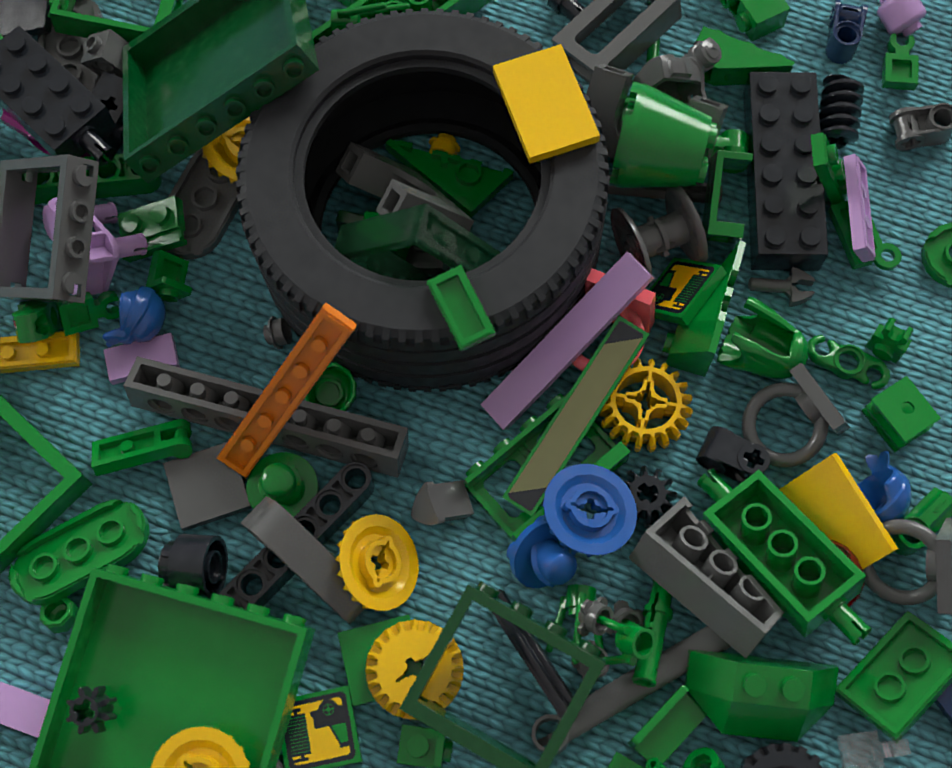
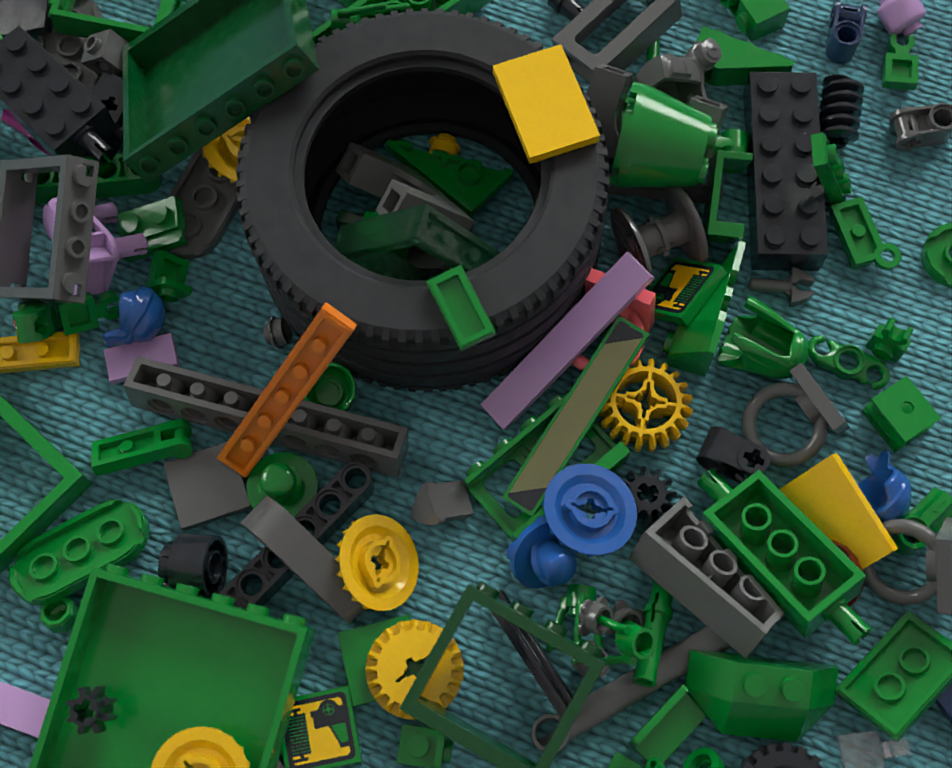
lavender tile [843,154,876,262] -> none

